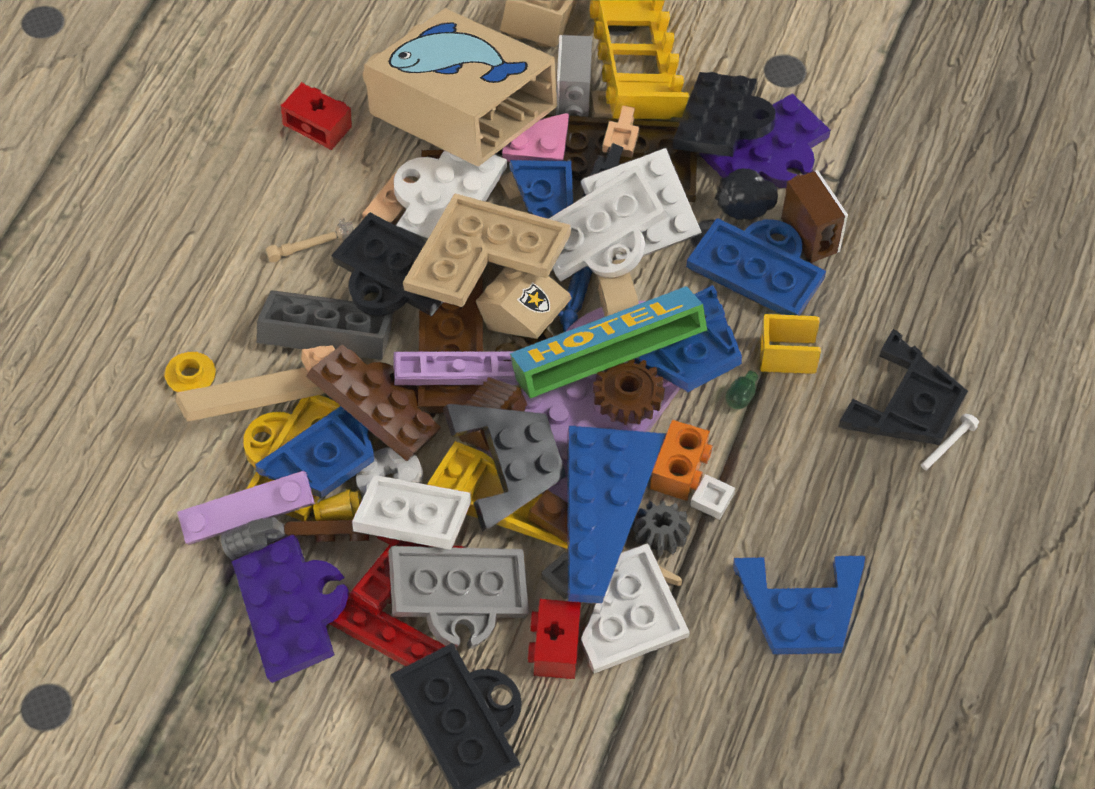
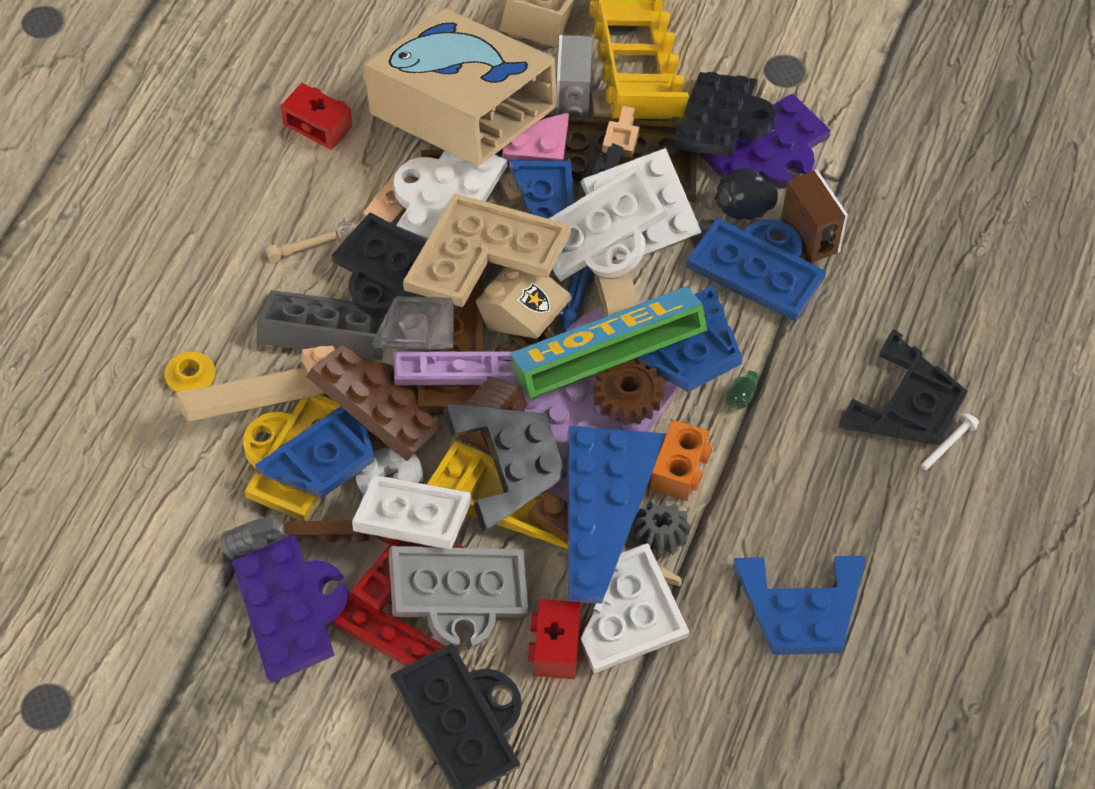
lavender plate [177,471,315,545] -> none
yellow cone [313,489,362,521] -> none
dark grey tile [541,551,568,600] -> none
white plate [690,474,735,520] -> none
yellow piece [760,314,821,374] -> none
none -> clear slope [372,296,454,349]

